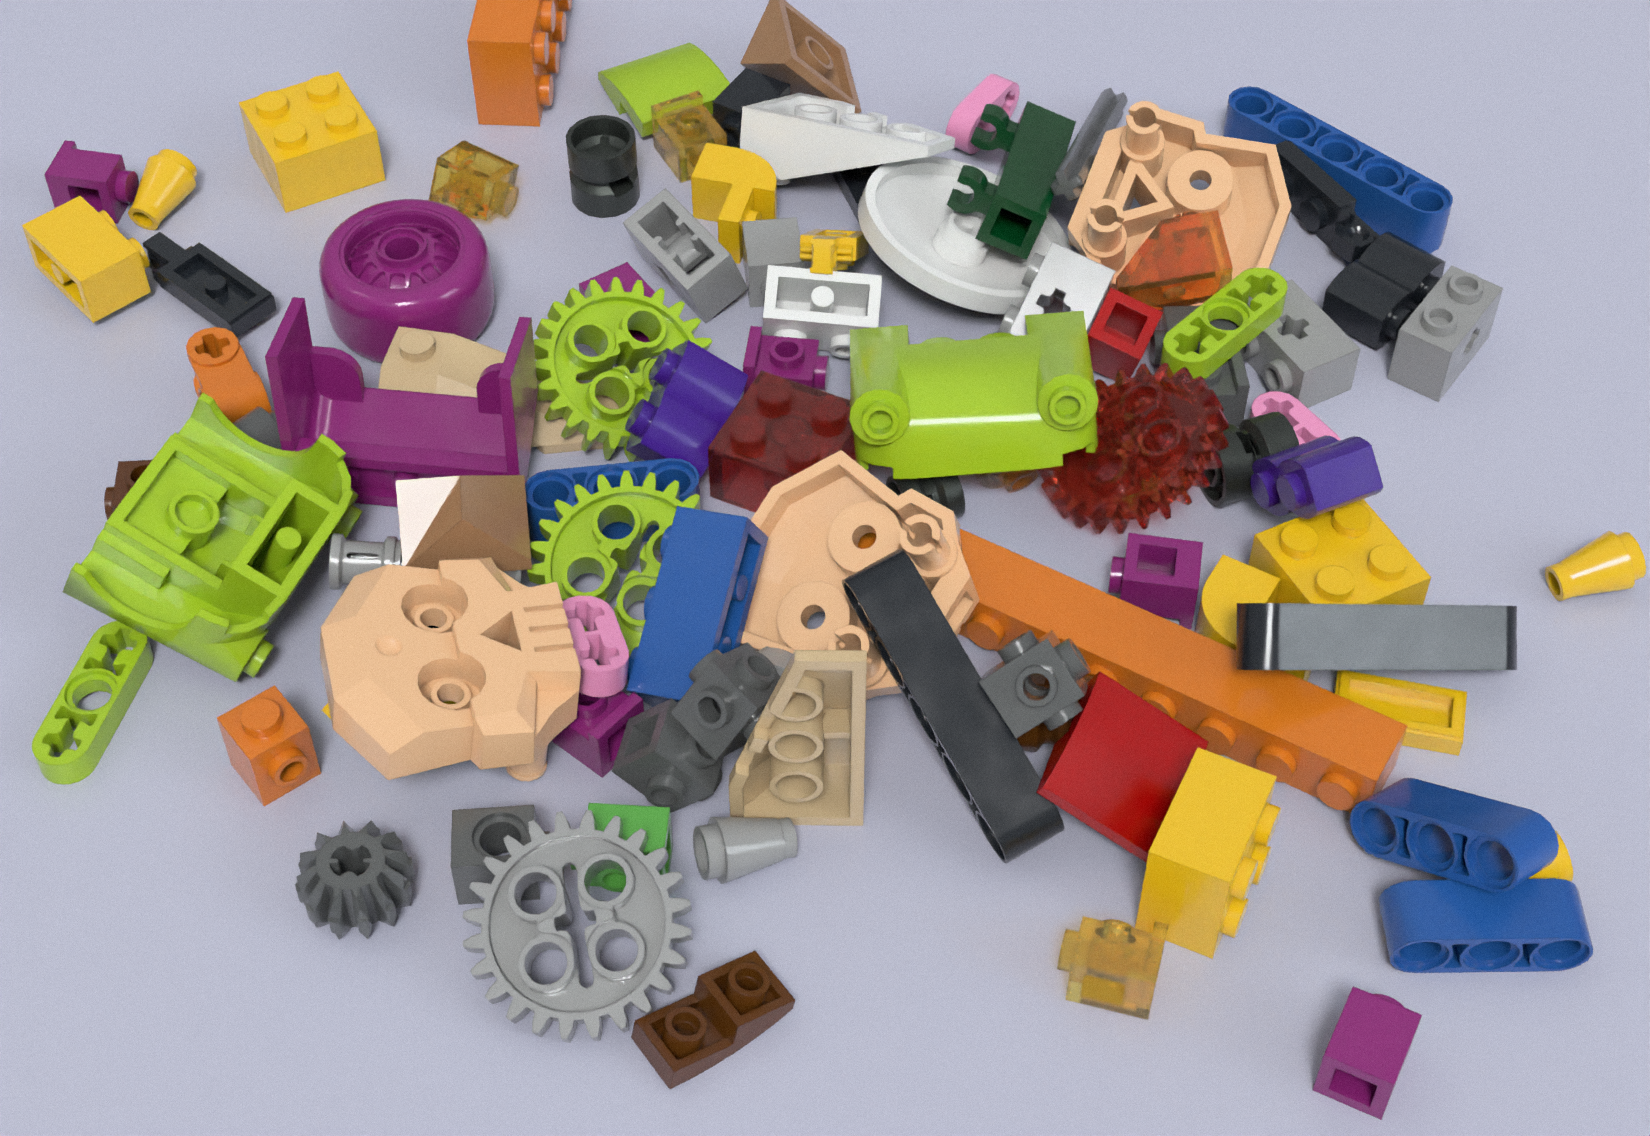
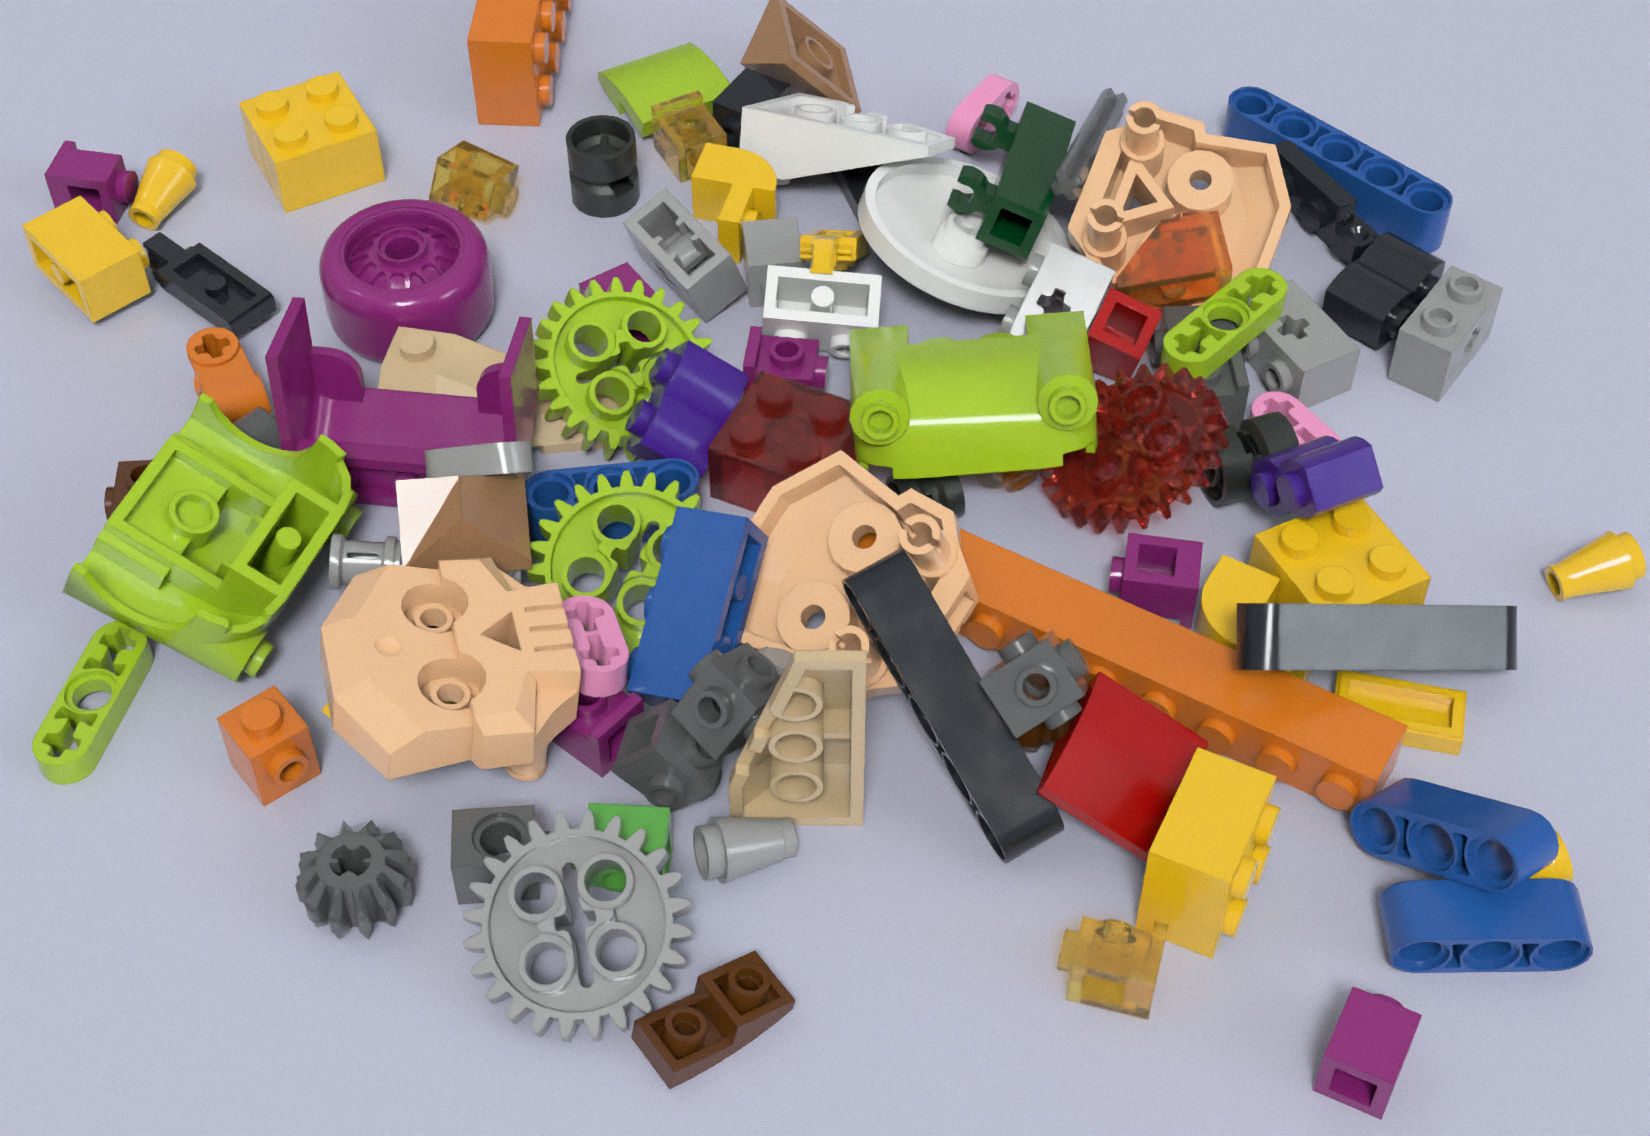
none -> light grey beam [424,441,534,478]

